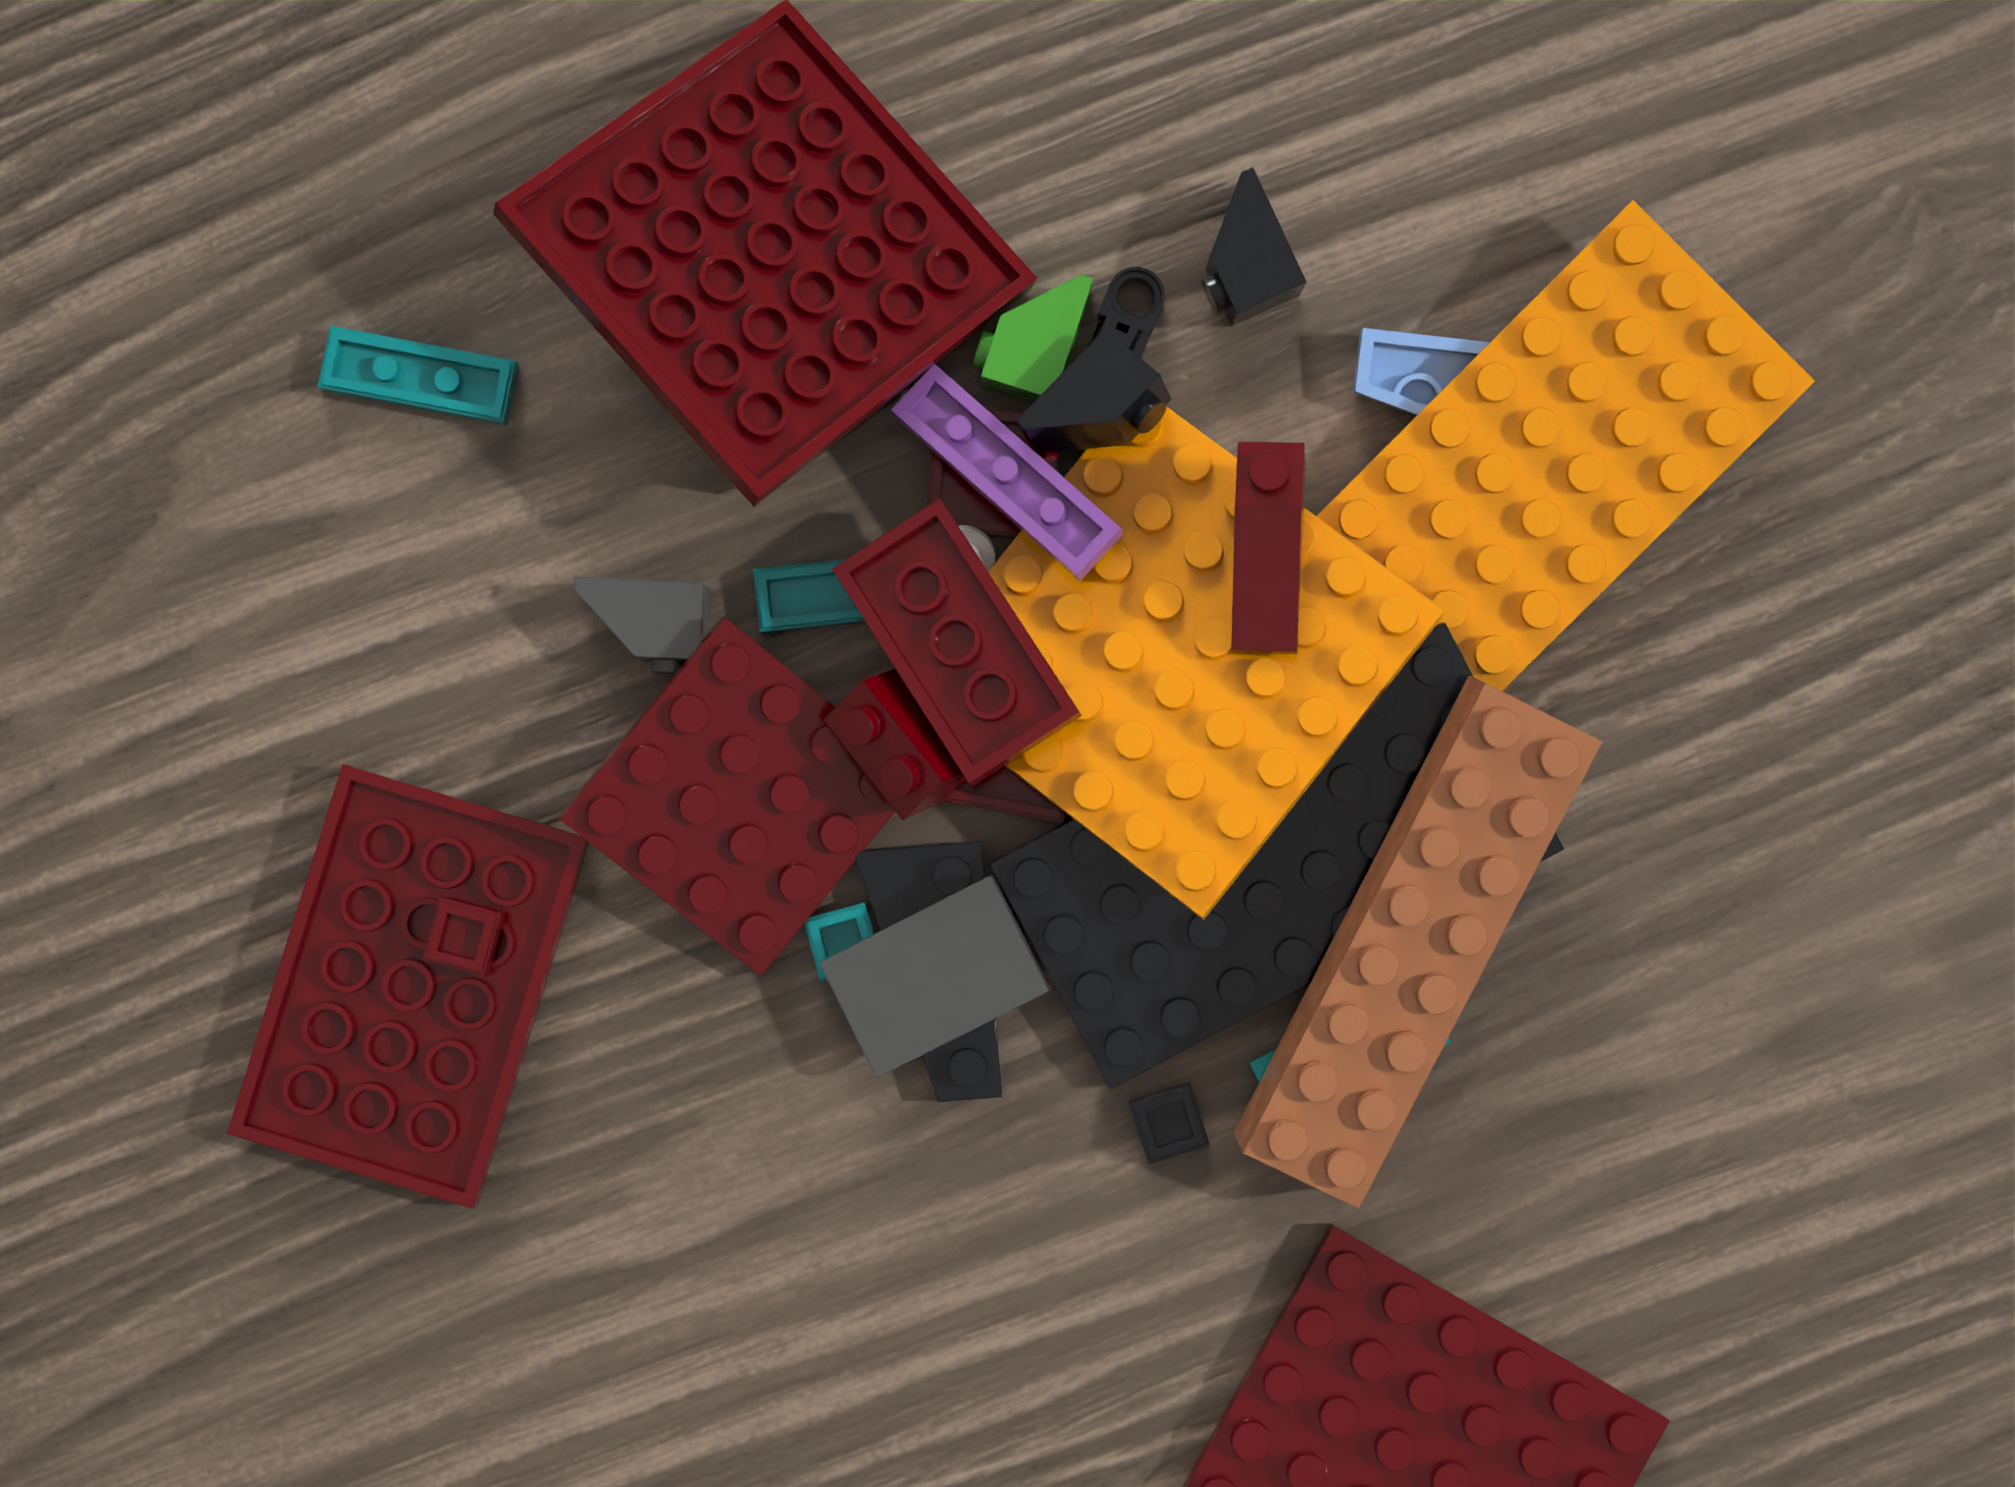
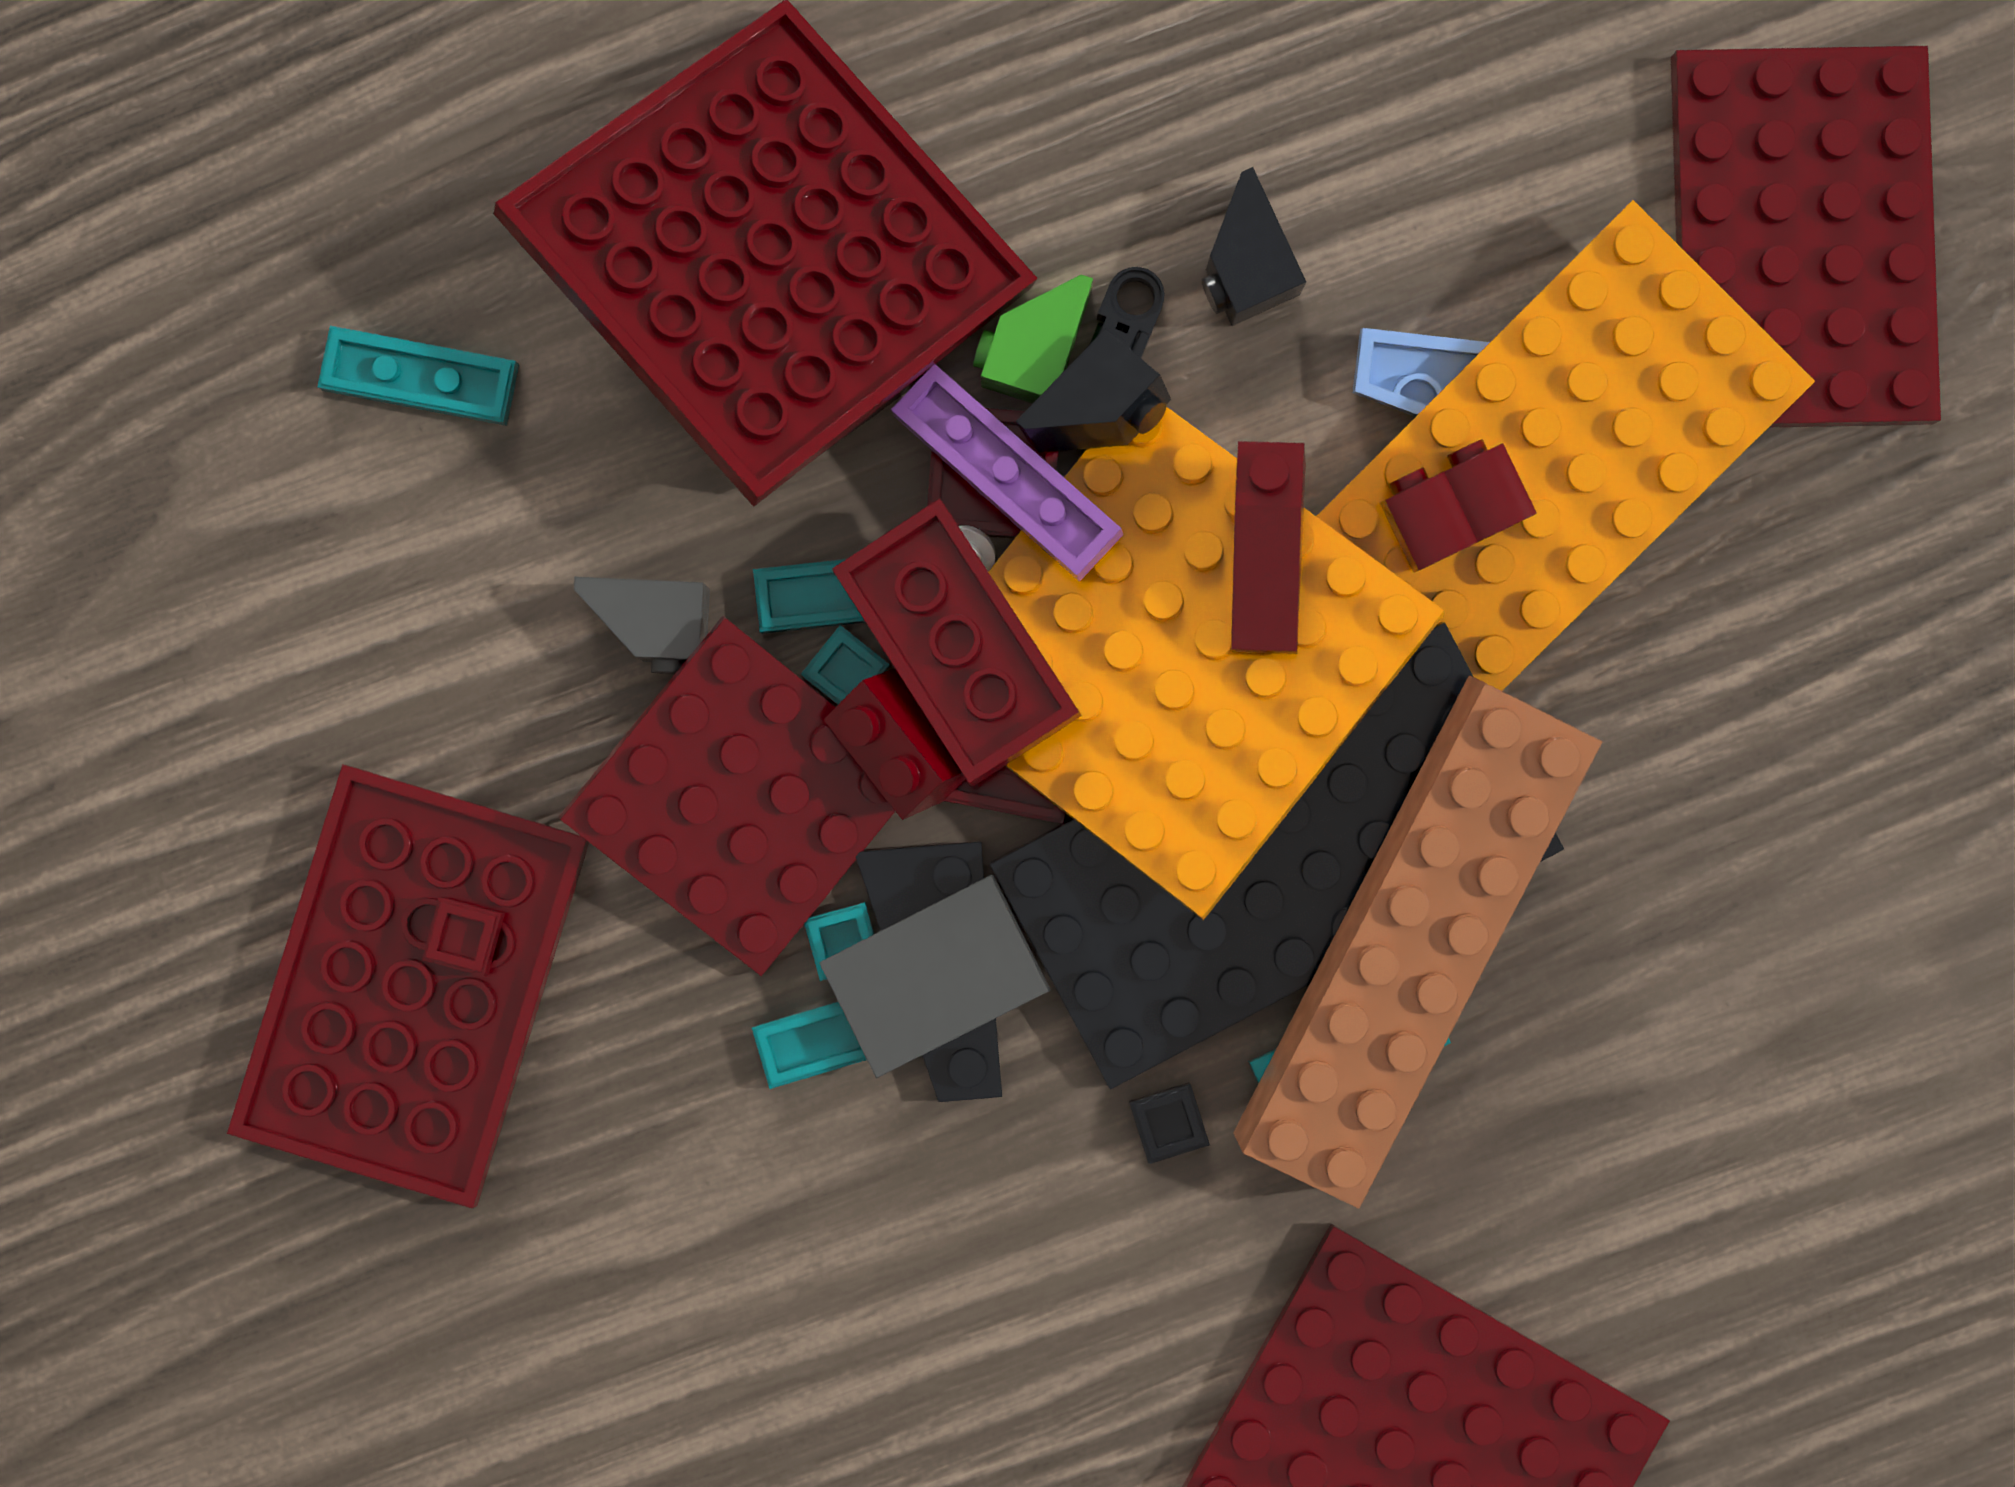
none -> teal tile [752,1001,867,1089]
none -> teal tile [801,625,890,704]
none -> dark red brick [1380,439,1537,572]
none -> dark red plate [1671,46,1941,428]

